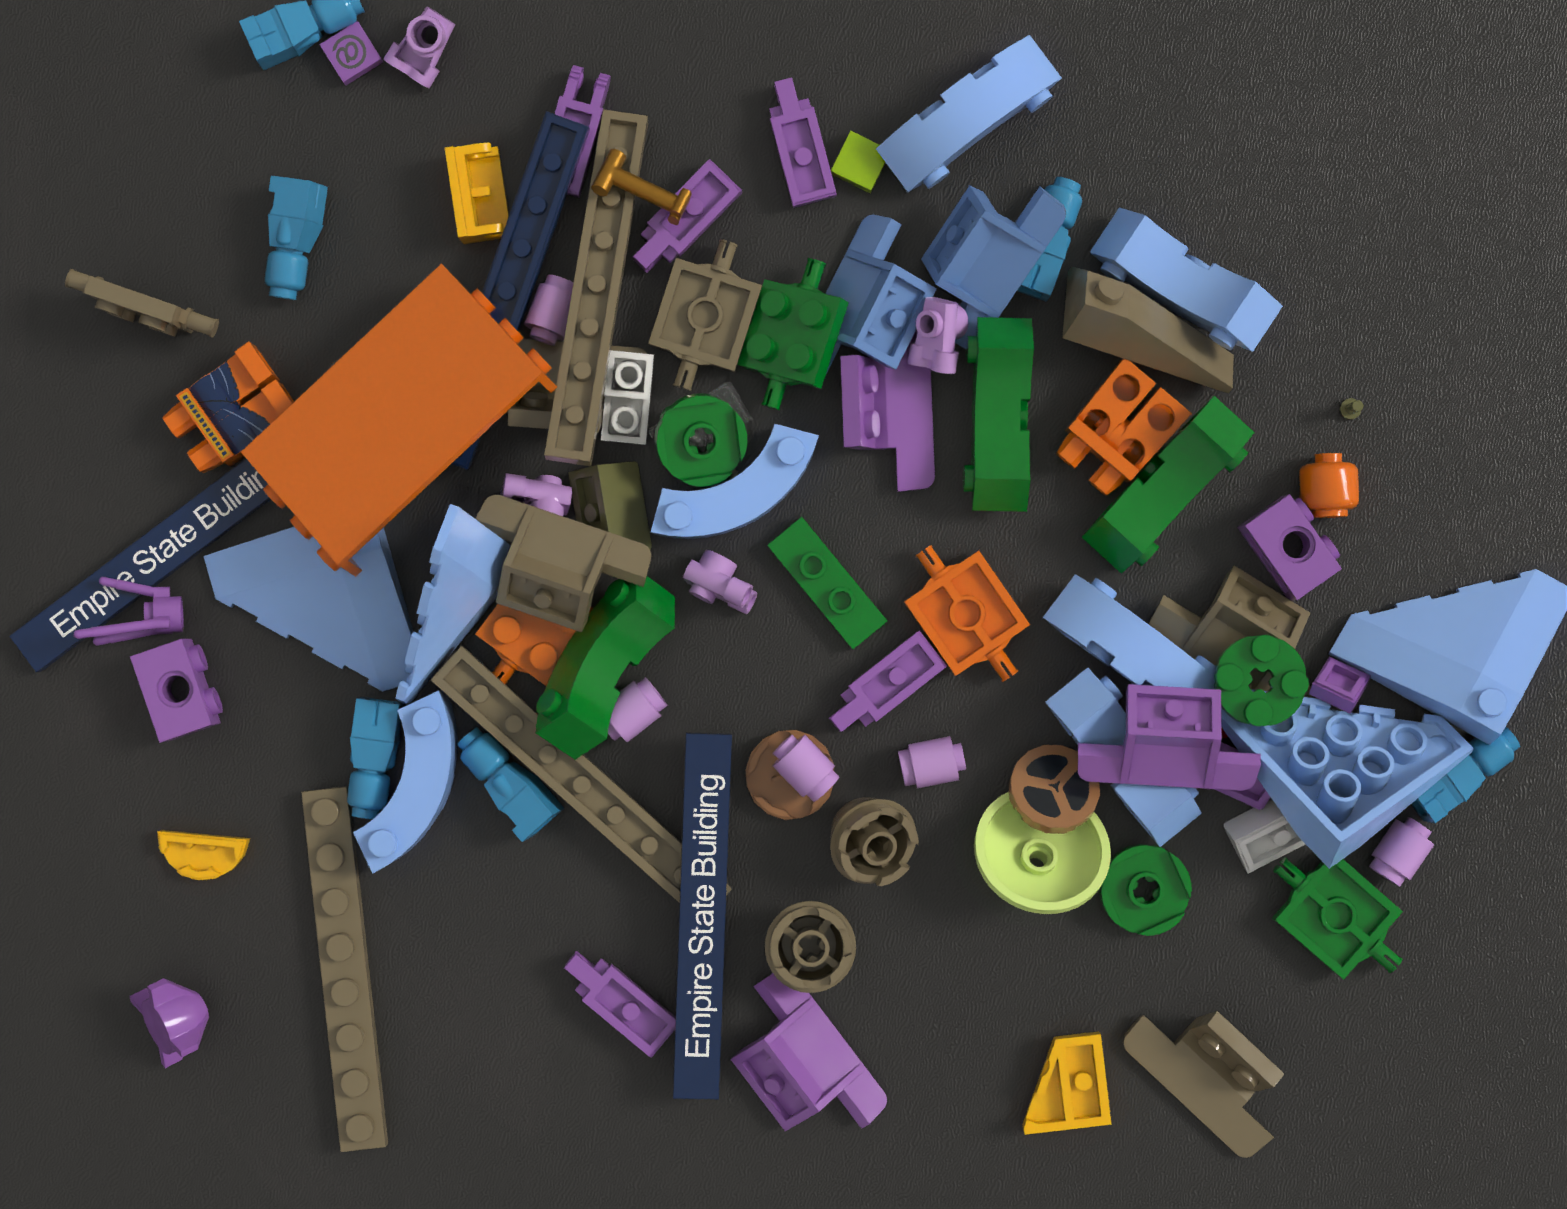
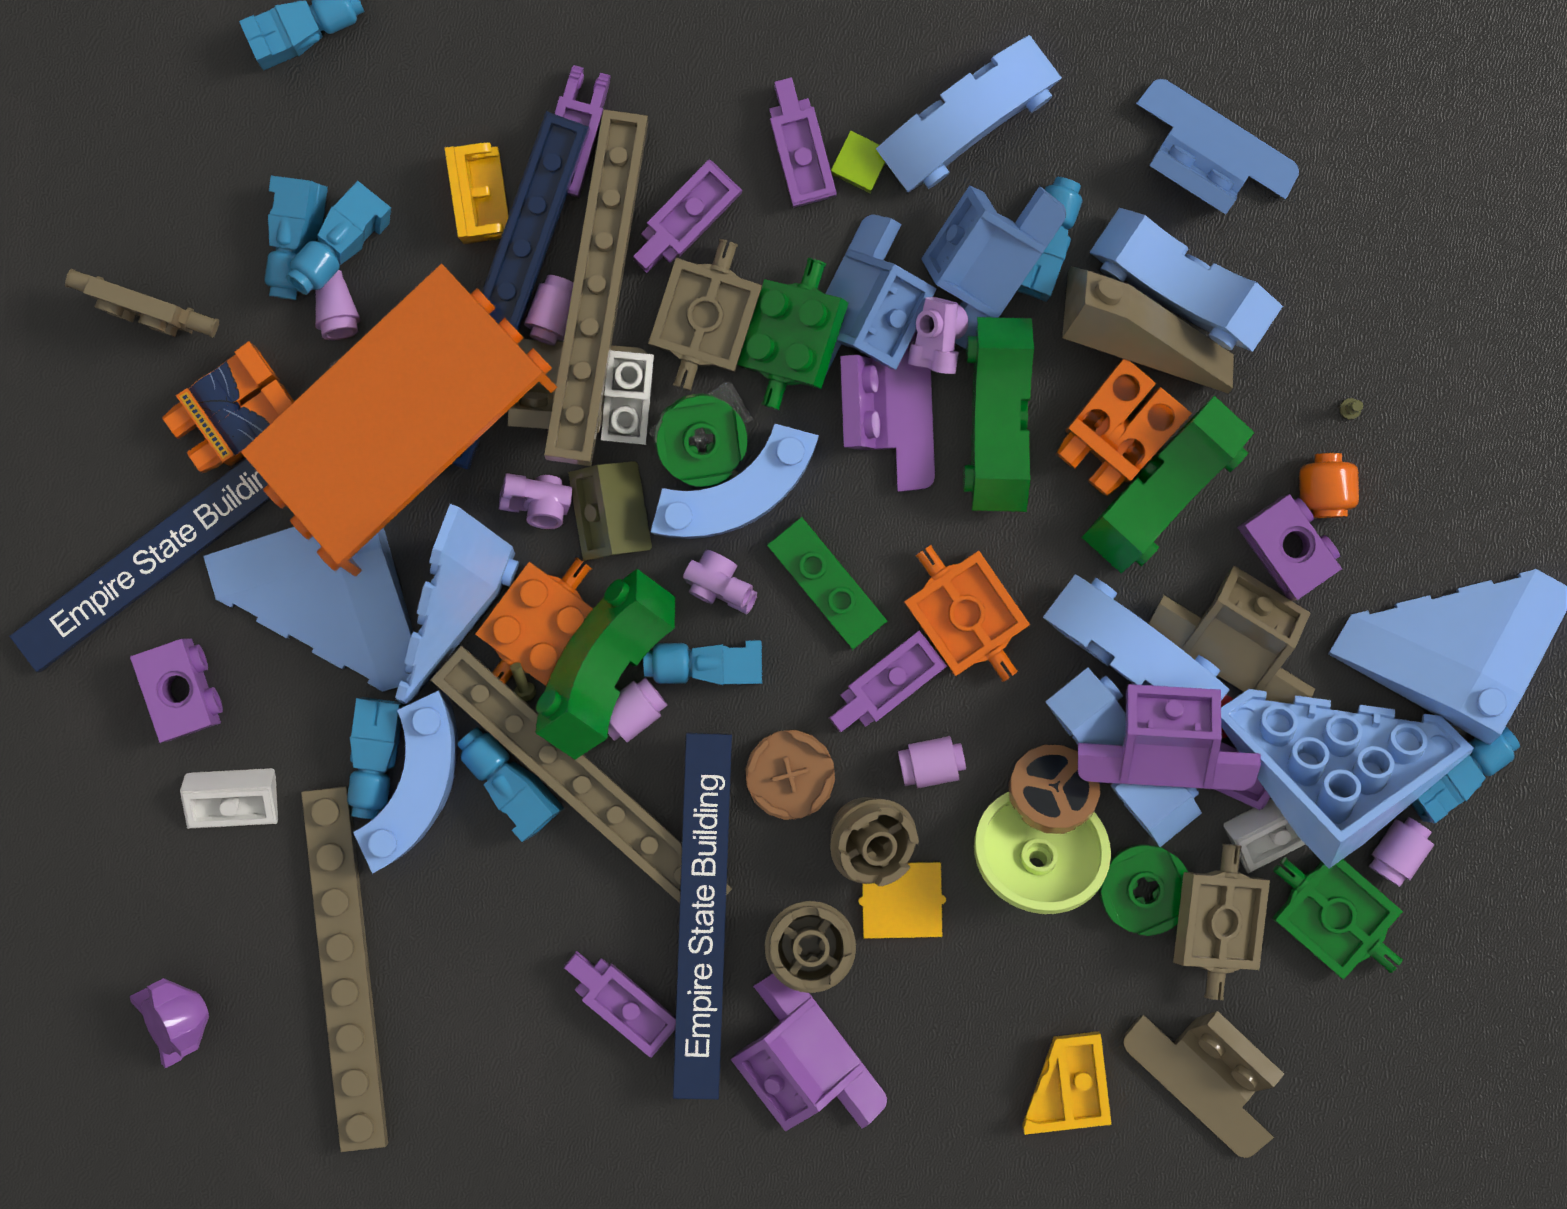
medium lavender plant [74,577,184,646] -> none
yellow tile [157,830,250,880] -> none
medium lavender tile [319,21,383,85] -> none
lavender plate [384,7,455,88] -> none
dark tan plate [475,495,652,632] -> none
pearl gold piece [591,149,692,225] -> none
lavender brick [772,734,840,802] -> none
green plate [1214,635,1309,726] -> none
medium lavender tile [1309,656,1371,714] -> none
none -> white slope [180,768,278,829]
none -> dark azure piece [286,181,391,295]
none -> lavender cone [315,270,360,340]
none -> olive piece [510,662,536,702]
none -> dark azure piece [643,640,762,685]
none -> yellow piece [858,862,946,938]
none -> medium blue plate [1136,79,1299,214]
none -> dark tan plate [1173,843,1270,1000]

